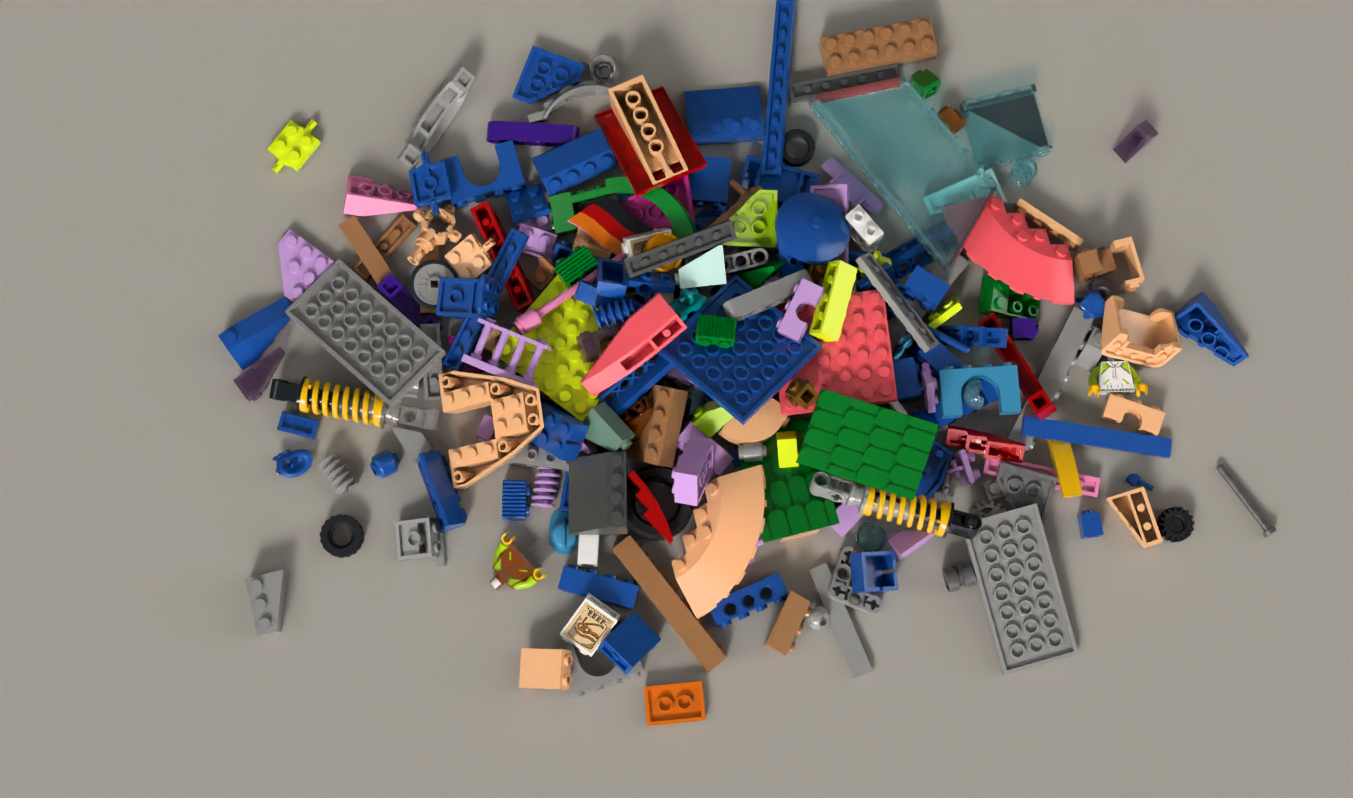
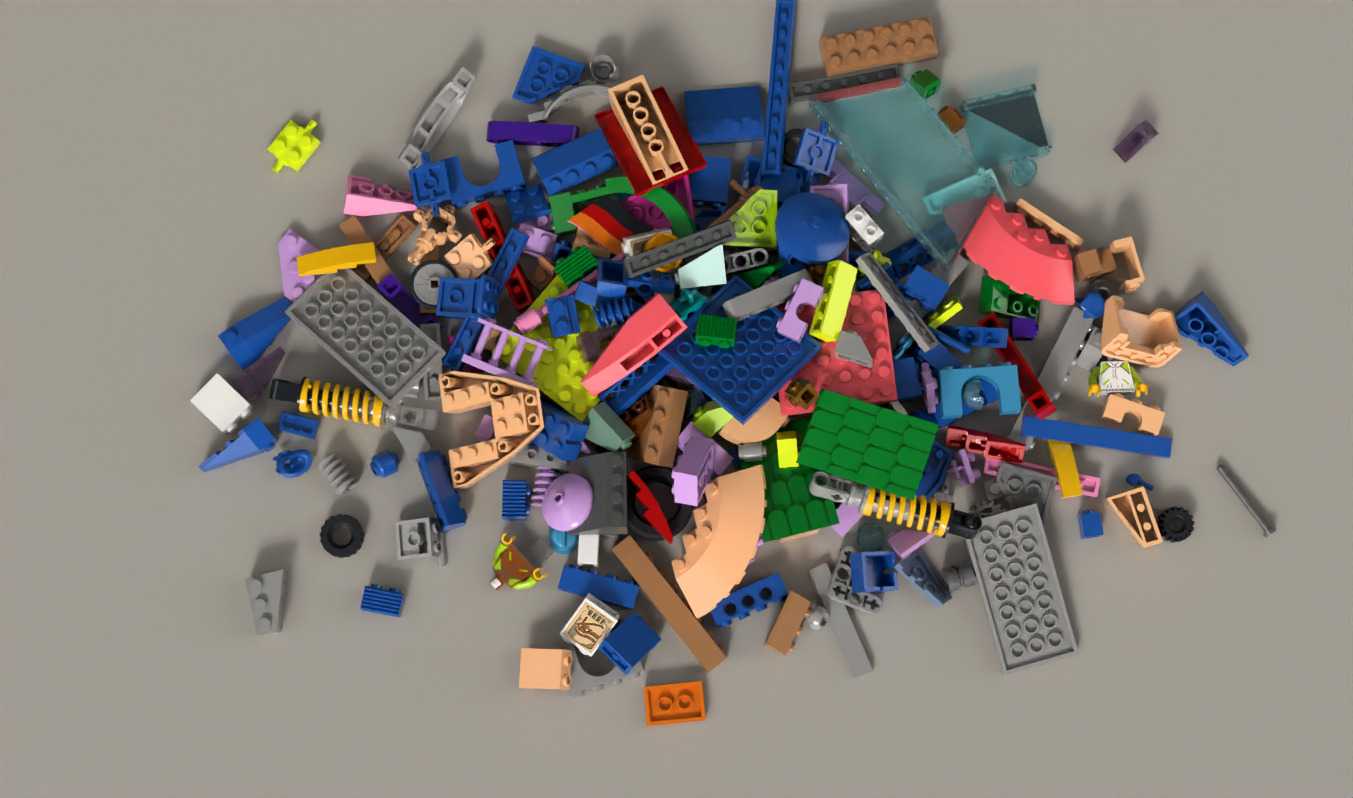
none -> white panel [190,373,253,434]
none -> wedge [199,418,278,472]
none -> yellow slope [296,242,376,276]
none -> blue brick [360,584,405,618]
none -> lavender dish [542,474,593,531]
none -> blue plate [545,294,581,338]
none -> blue plate [793,121,839,184]
none -> light grey slope [834,330,873,368]
none -> sand blue wing [894,550,952,608]

